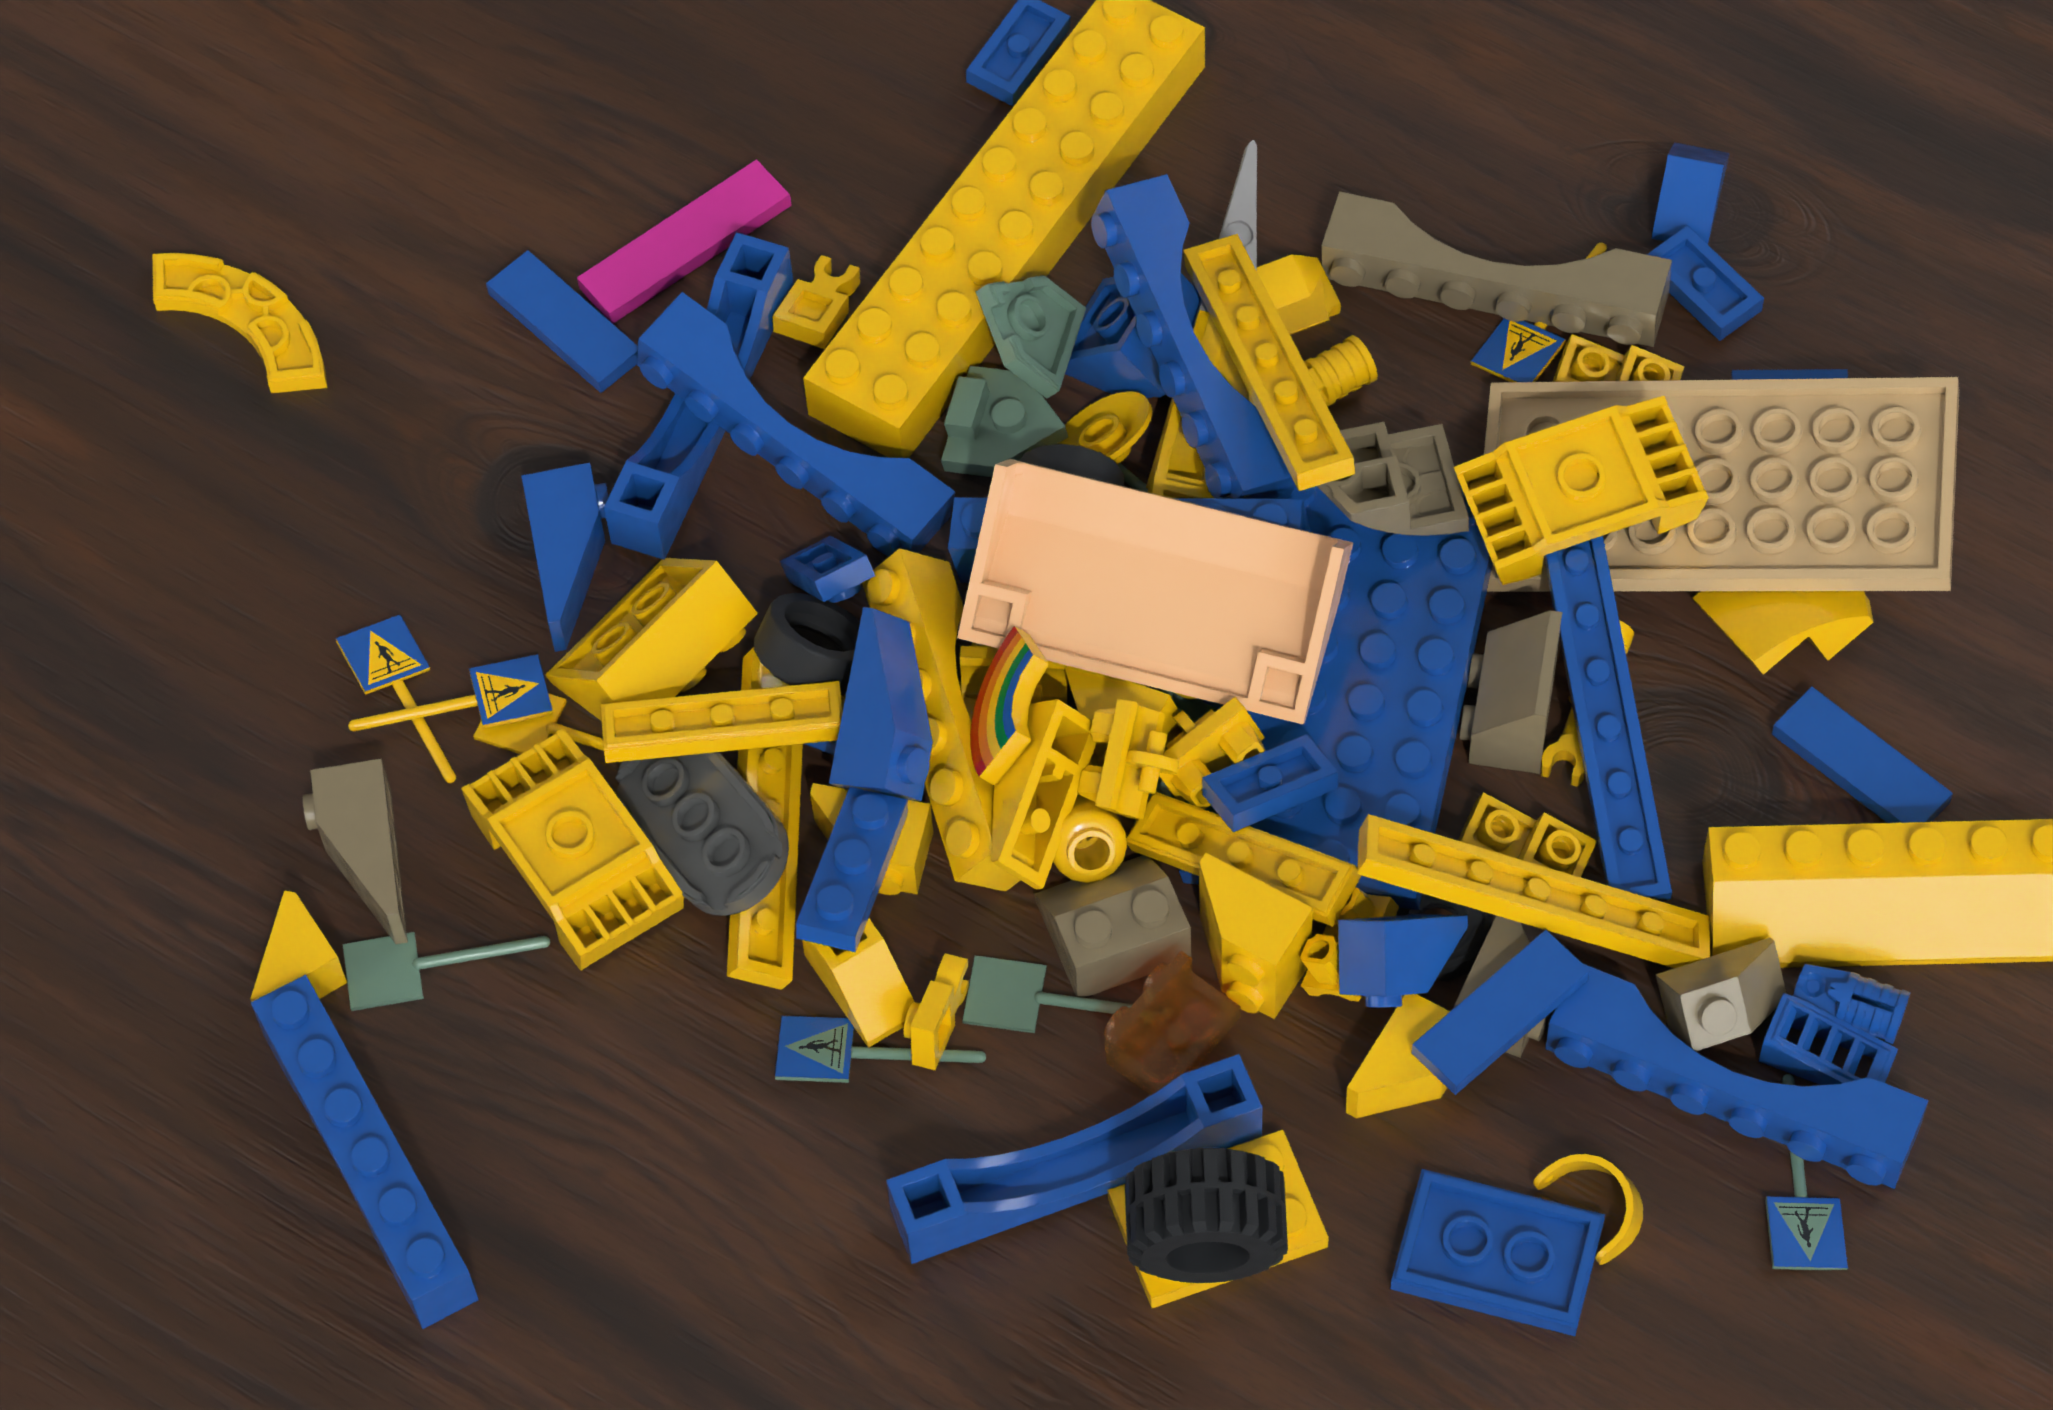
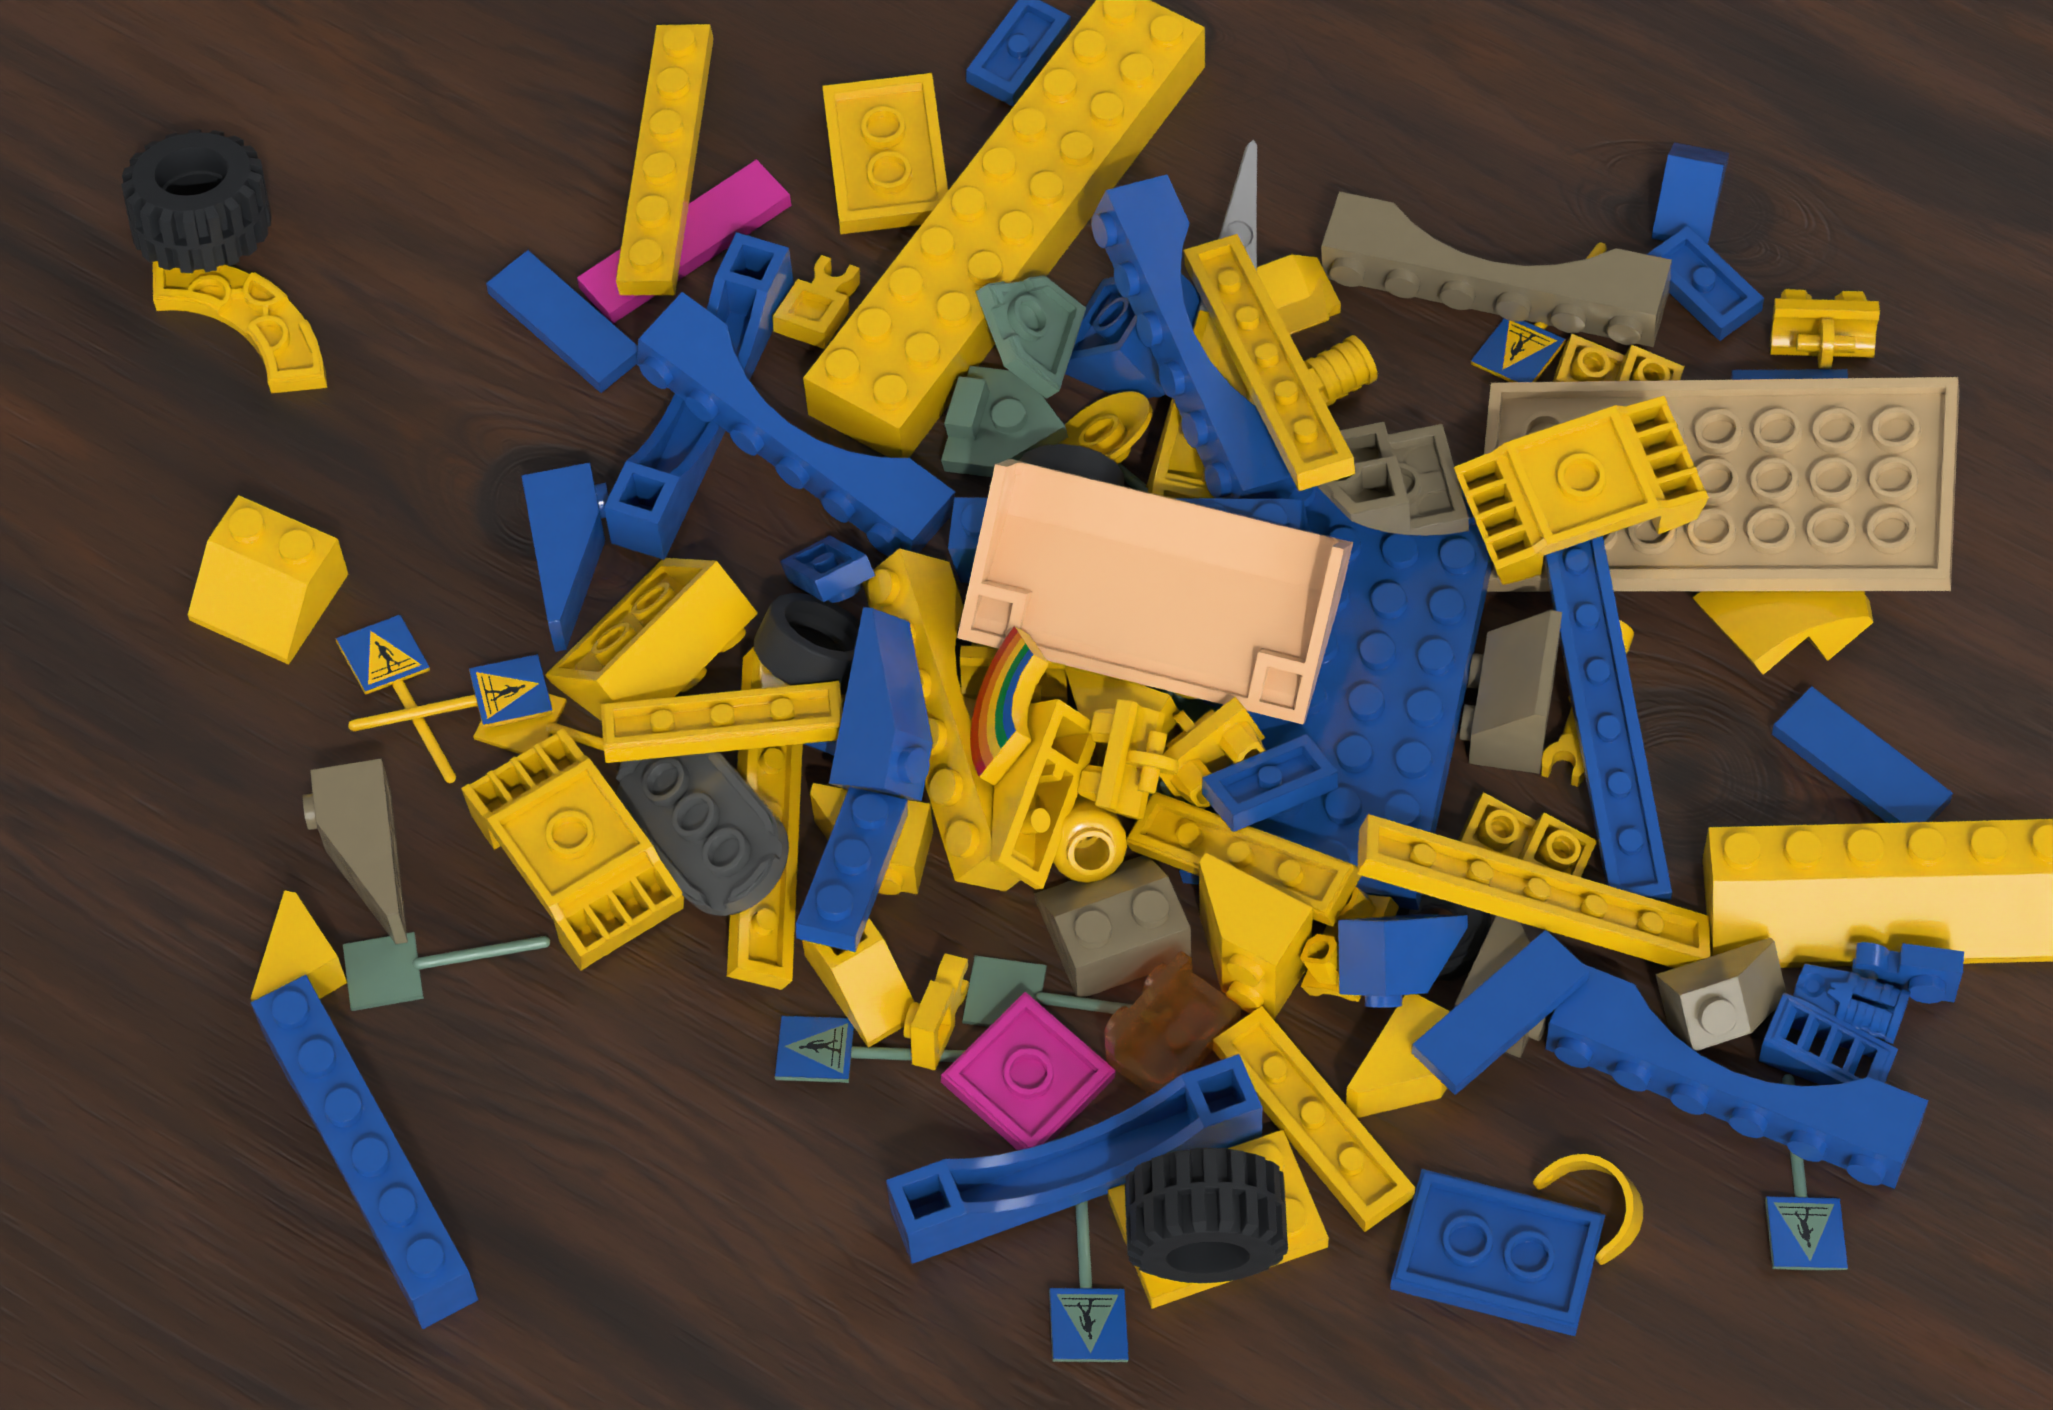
none -> black tyre [121,129,271,273]
none -> yellow slope [188,495,349,665]
none -> yellow plate [616,24,714,295]
none -> yellow plate [822,73,948,234]
none -> dark pink tile [941,992,1116,1150]
none -> piece [1049,1201,1129,1362]
none -> yellow plate [1213,1006,1415,1232]
none -> yellow hips [1770,289,1880,369]
none -> blue plate [1852,942,1964,1004]

